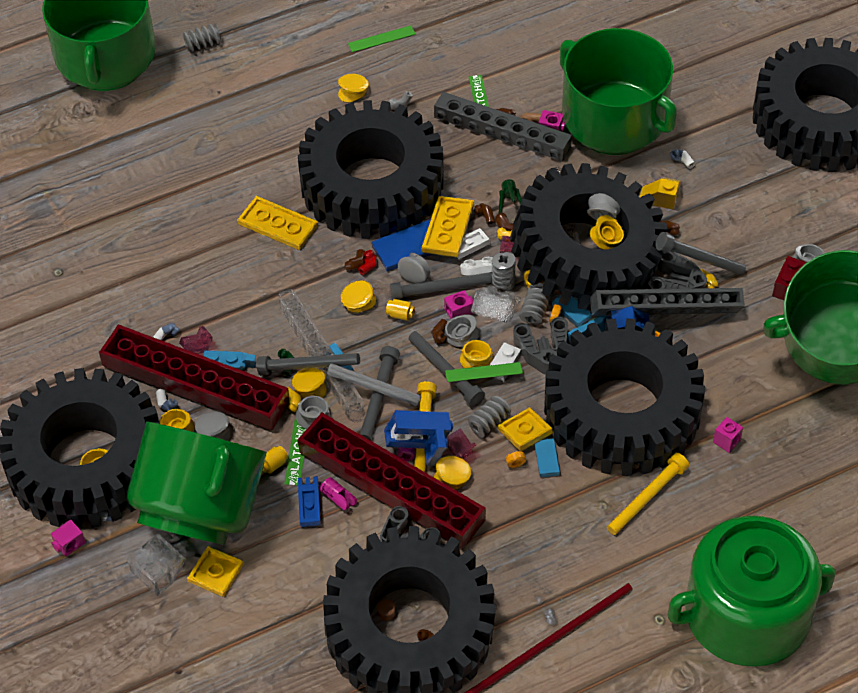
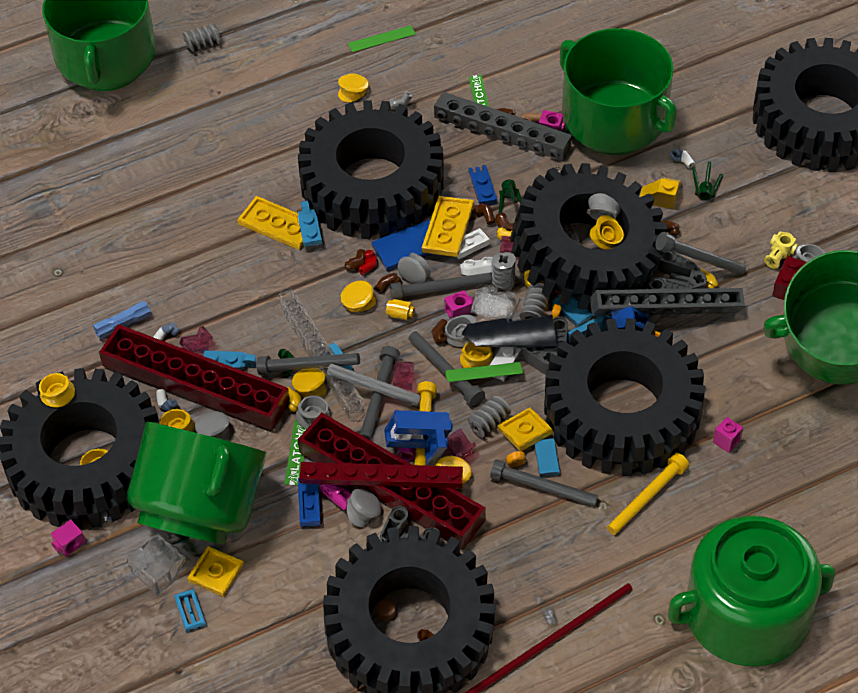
yellow brick [262,446,288,474] -> none
none -> yellow piece [39,373,75,407]
none -> medium blue axle [93,301,151,340]
none -> dark azure tile [174,589,206,633]
none -> dark azure hinge [298,201,322,247]
none -> dark red plate [299,462,463,488]
none -> light grey piece [347,488,381,527]
none -> reddish brown arm [374,273,401,294]
none -> clear pink bracket [393,361,414,390]
none -> black panel [462,315,557,348]
none -> blue hinge [468,165,497,206]
none -> dark grey piece [490,459,599,507]
none -> dark green plant [692,162,723,200]
none -> light yellow connector [764,231,799,269]

